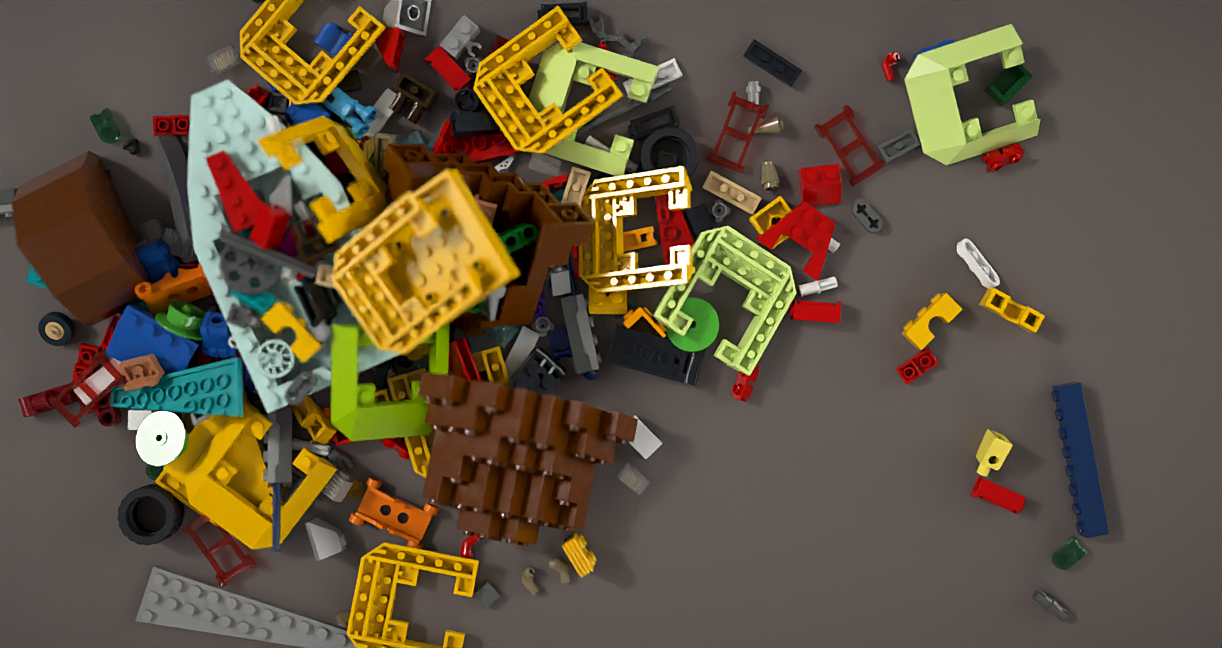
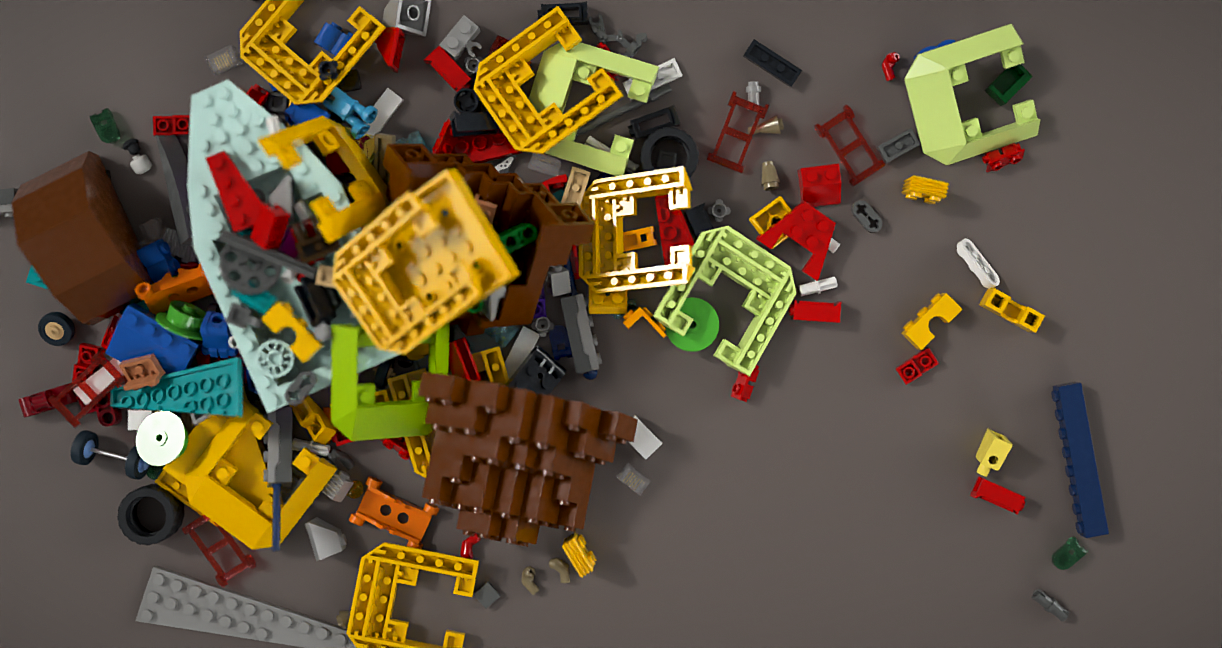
dark brown brick [389,72,440,125] -> none
black hinge [605,325,706,386] -> none
tan plate [702,171,762,215] -> none
none -> black axle [71,430,150,480]
none -> white piece [130,154,152,175]
none -> black plate [319,60,339,81]
none -> yellow brick [901,175,949,204]

